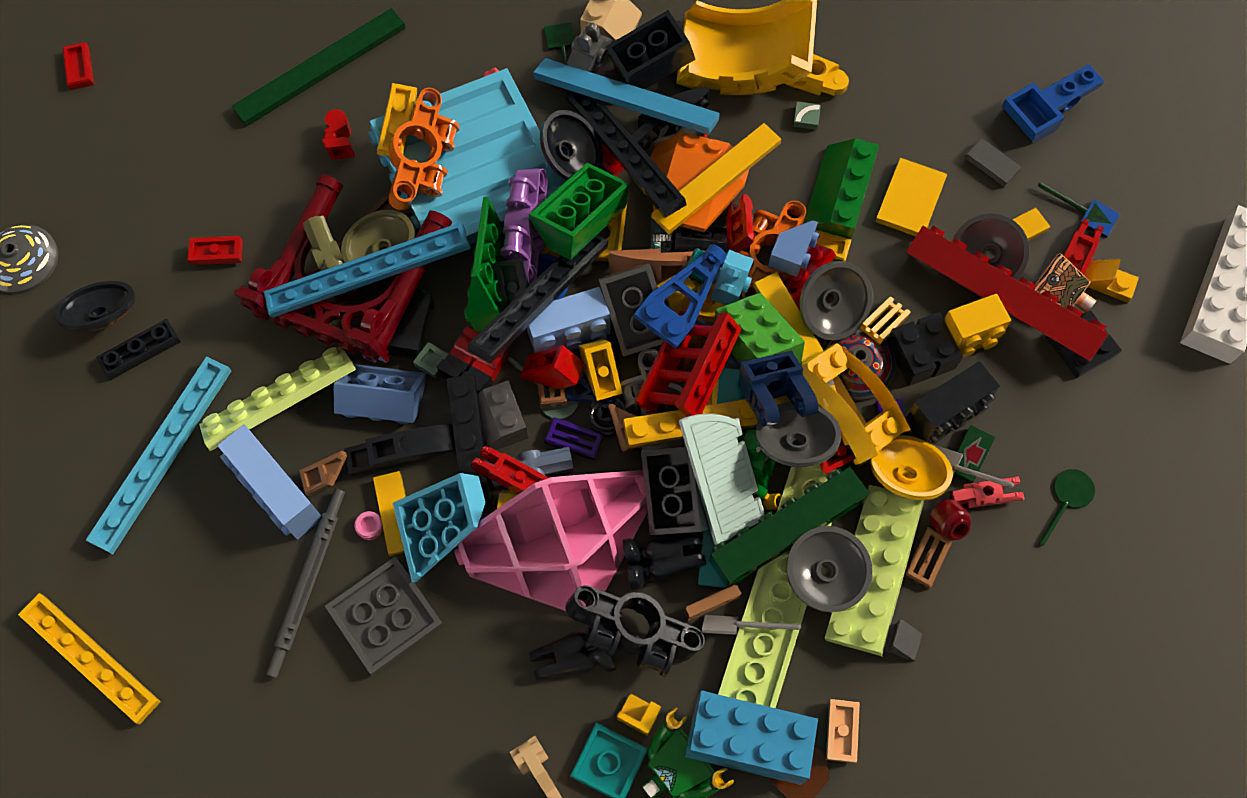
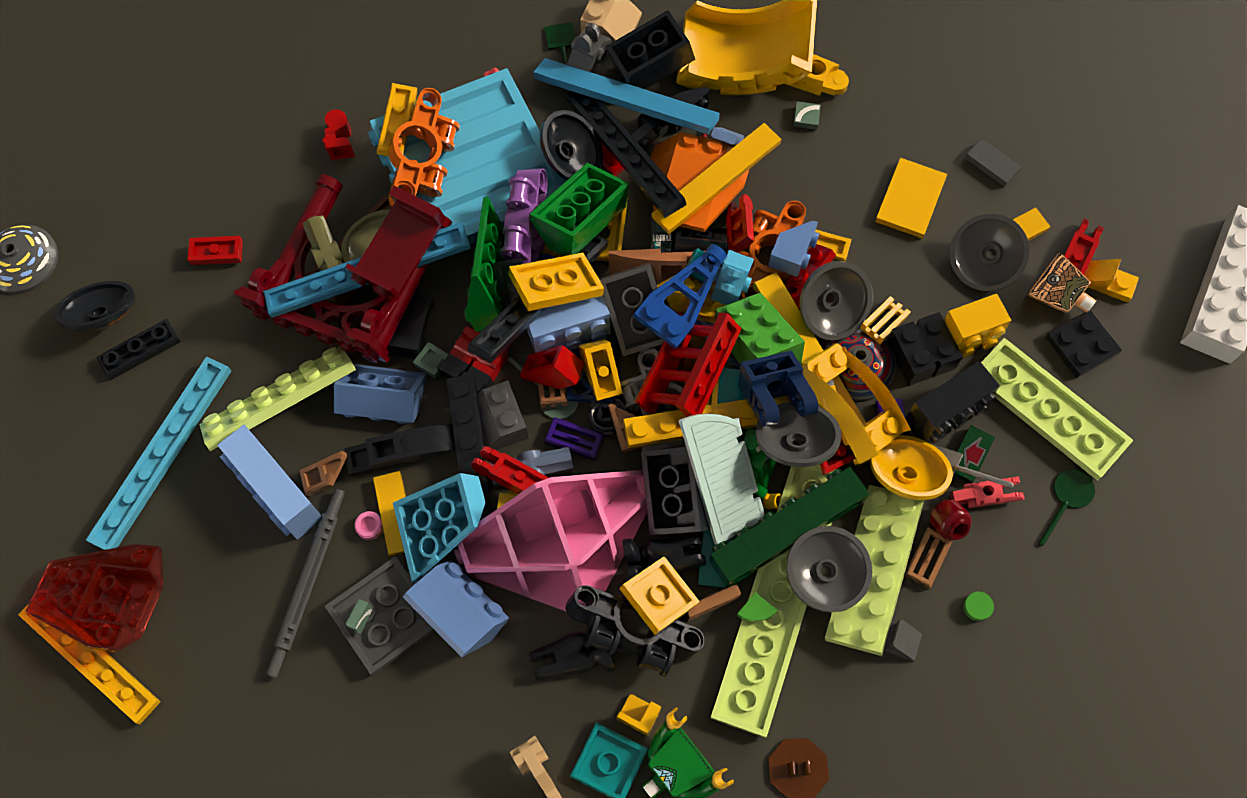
red tile [62,42,94,90] -> none
dark green tile [232,8,406,126] -> none
dark azure piece [685,691,818,785] -> none
light grey piece [702,615,801,634] -> none
green slope [803,138,879,239] -> none
light nougat plate [826,699,860,763] -> none
red brick [906,225,1109,361] -> none
blue plate [1002,64,1104,143] -> none
piece [1038,182,1120,238] -> none
none -> clear red wedge [25,544,164,652]
none -> dark red panel [345,185,446,299]
none -> sand green tile [345,599,373,634]
none -> medium blue slope [403,560,509,657]
none -> yellow plate [508,253,604,311]
none -> yellow plate [620,557,700,635]
none -> light blue tile [711,127,744,145]
none -> bright green tile [737,592,778,621]
none -> bright green tile [963,591,994,621]
none -> yellowish green plate [981,338,1133,481]

